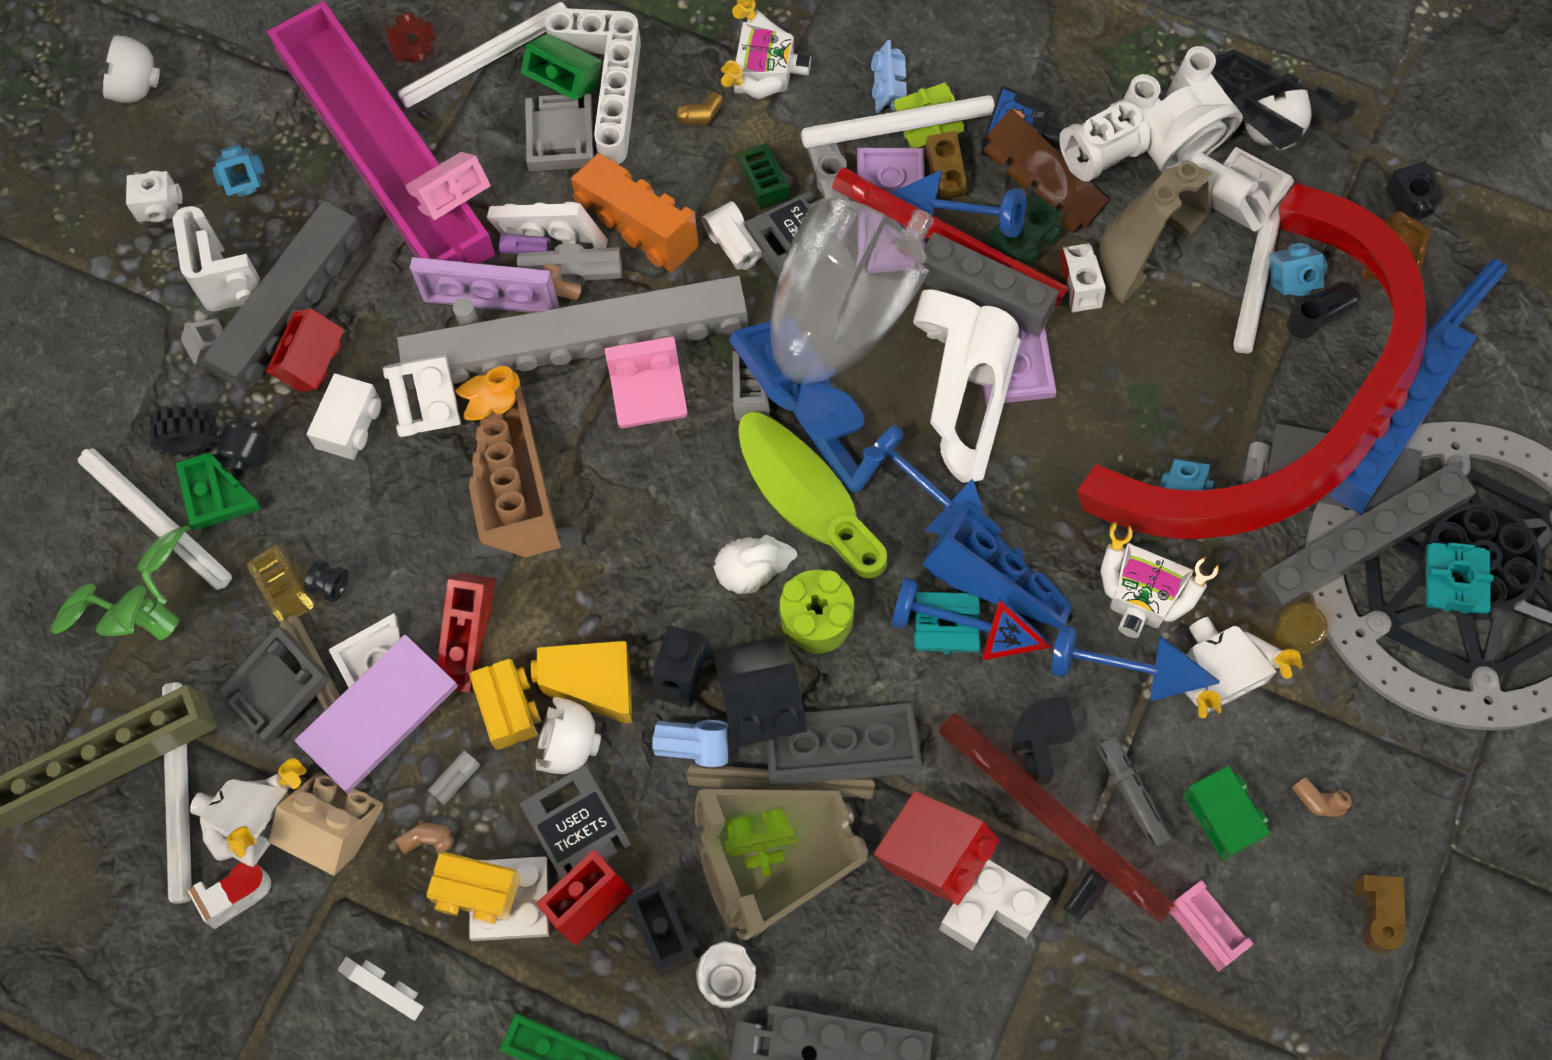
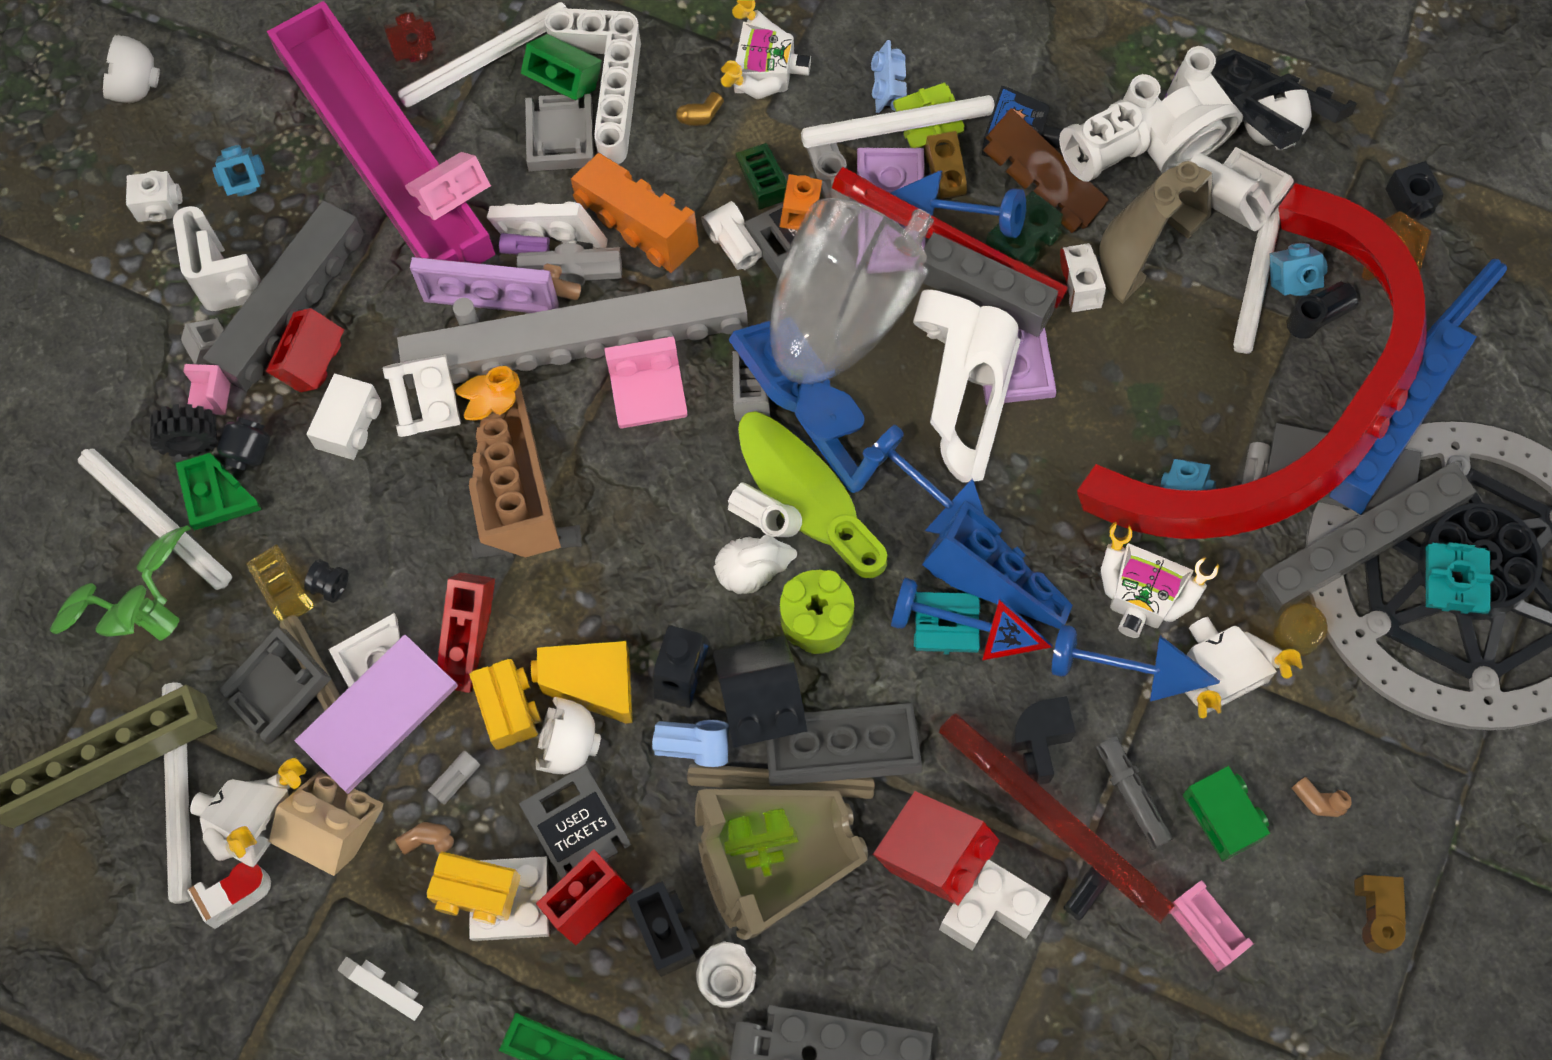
none -> bright pink panel [183,364,231,415]
none -> white piece [728,482,802,537]
none -> orange brick [780,174,822,233]

